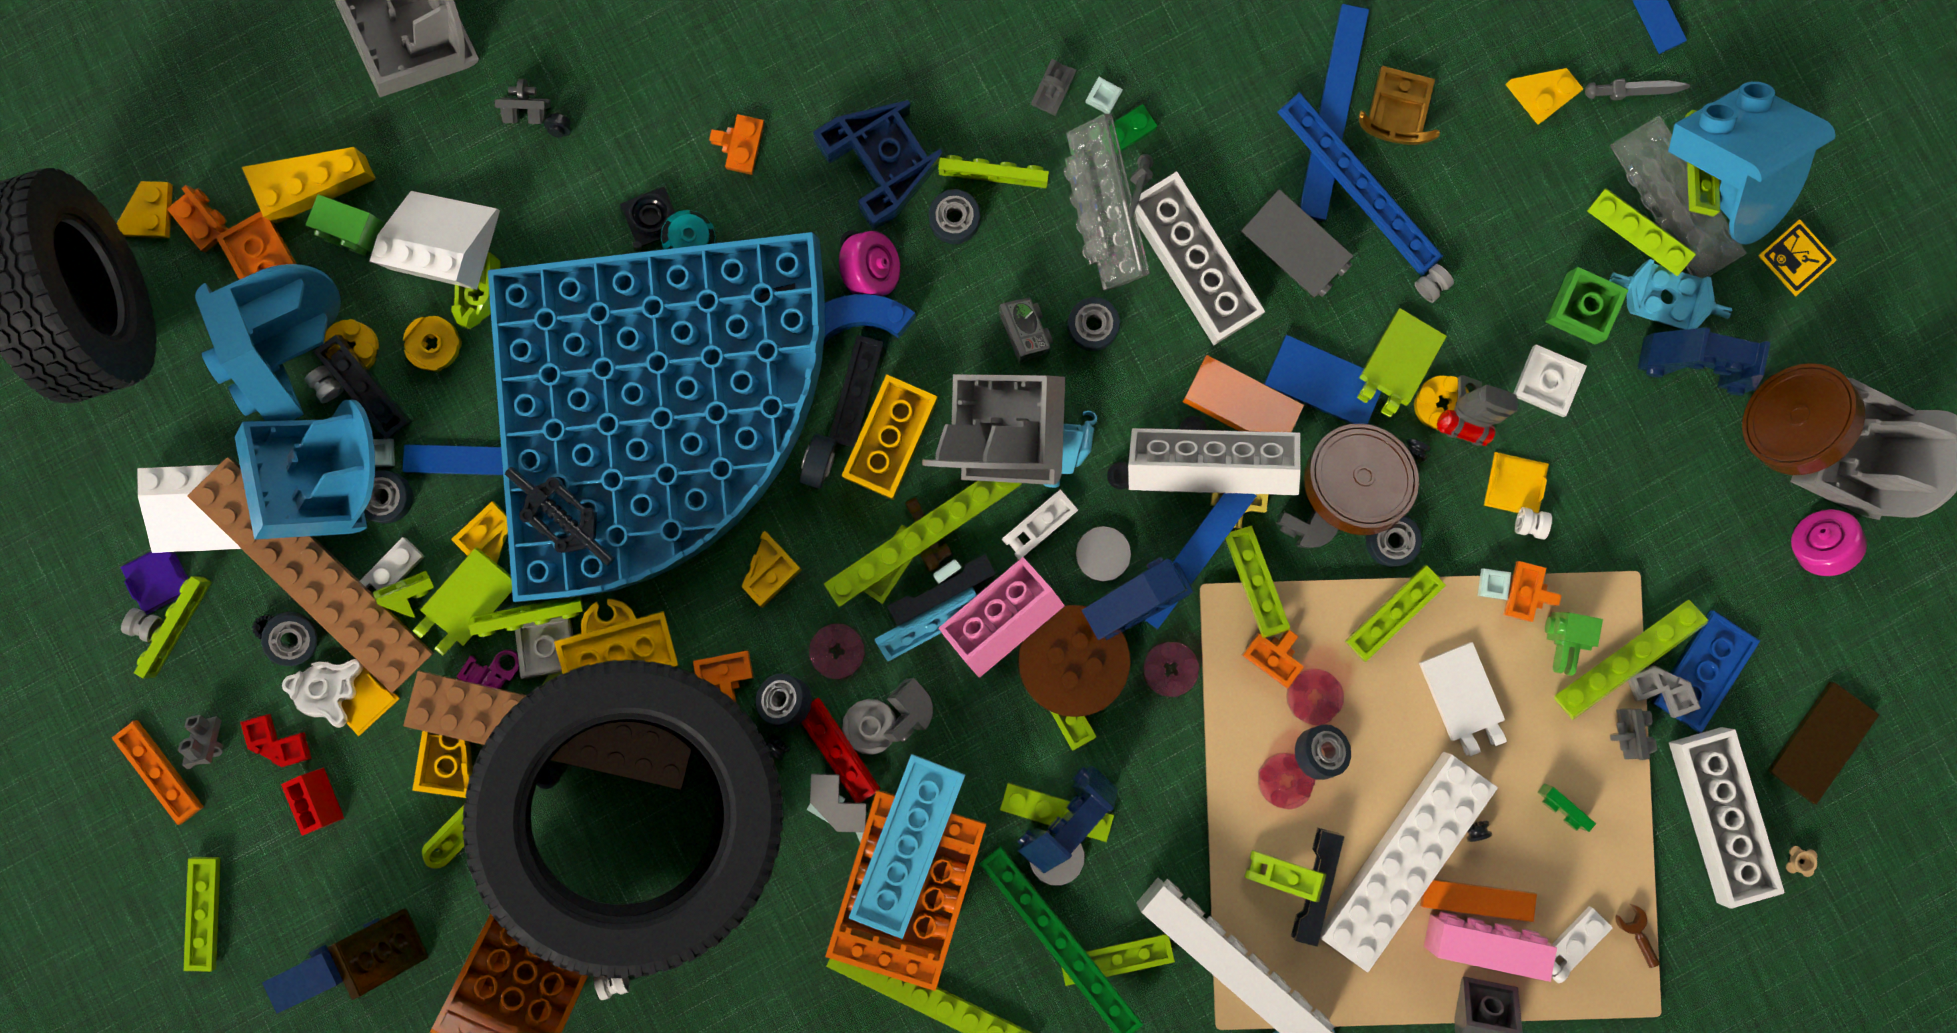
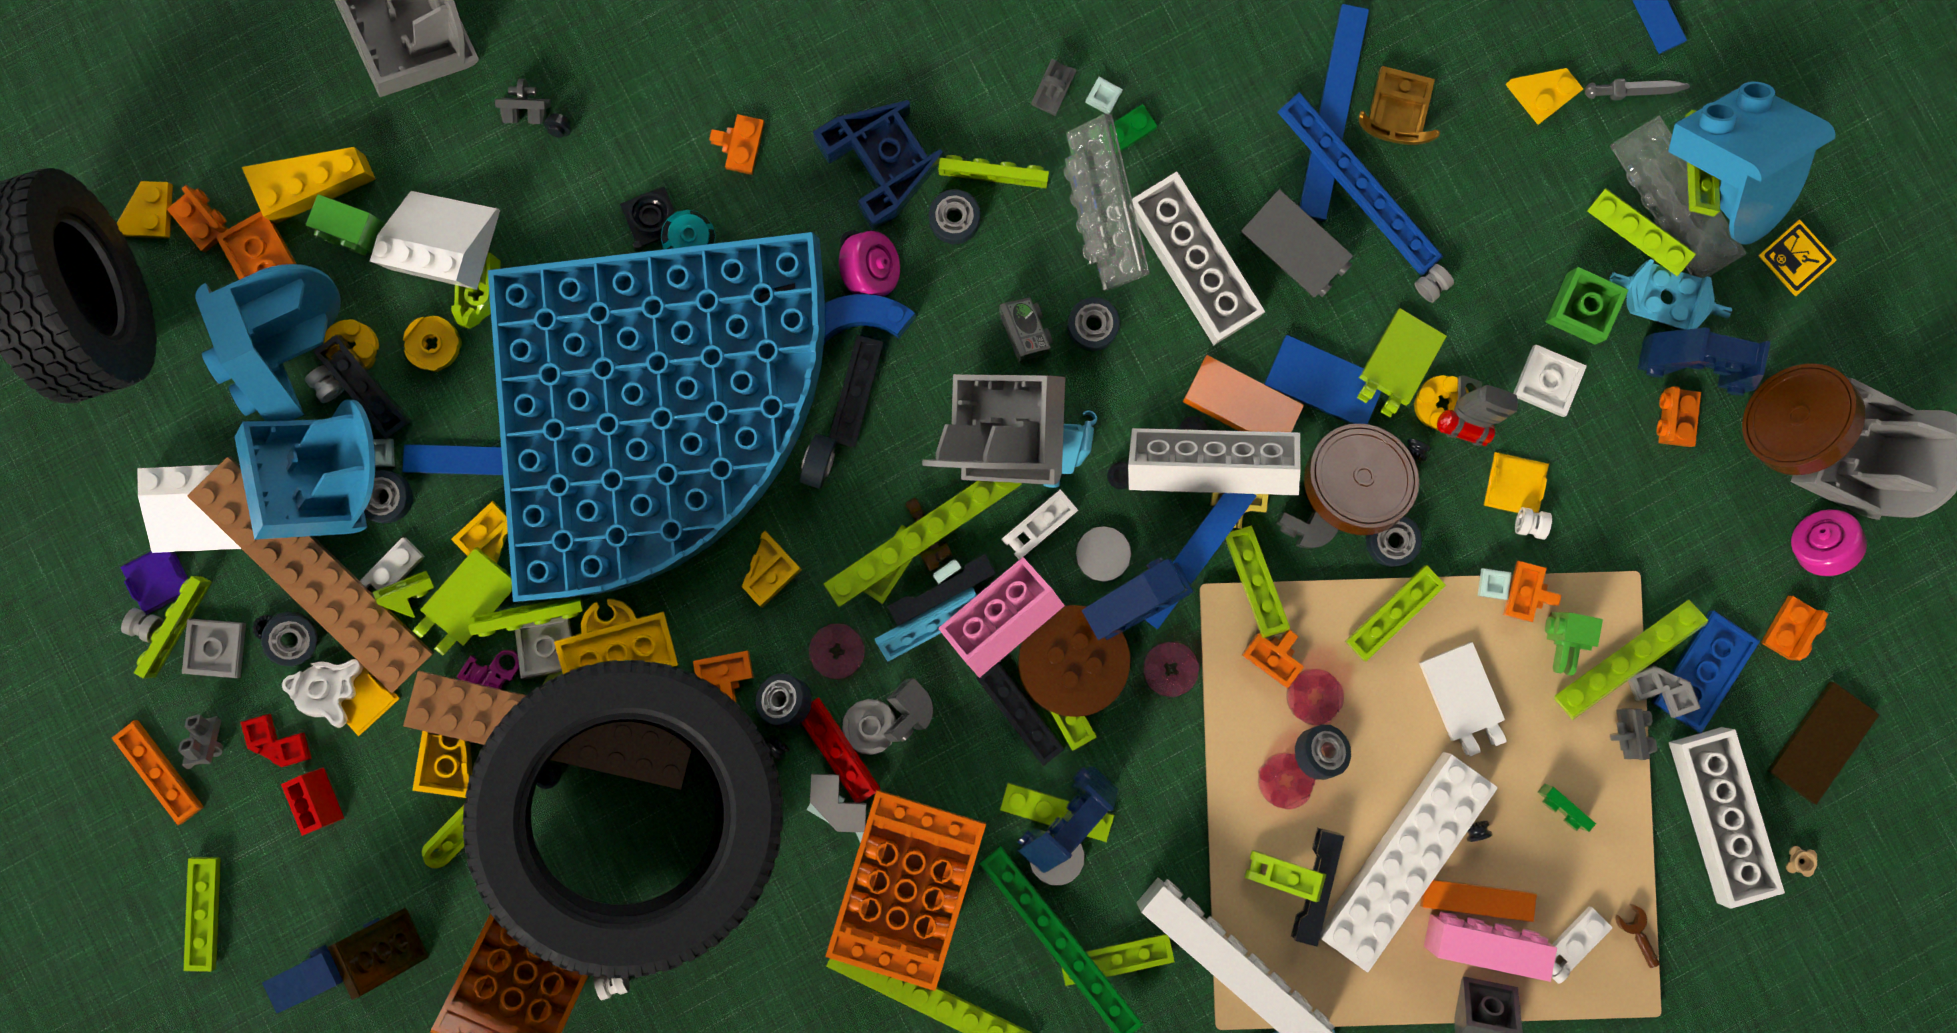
black bar [505,466,615,566] -> none
yellow brick [842,374,938,500] -> none
medium azure plate [849,754,965,939] -> none
dark grey sword [1129,154,1153,218] -> none
none -> light grey tile [182,618,246,678]
none -> black tile [976,662,1065,766]
none -> orange bracket [1656,386,1701,447]
none -> orange bracket [1760,596,1829,661]

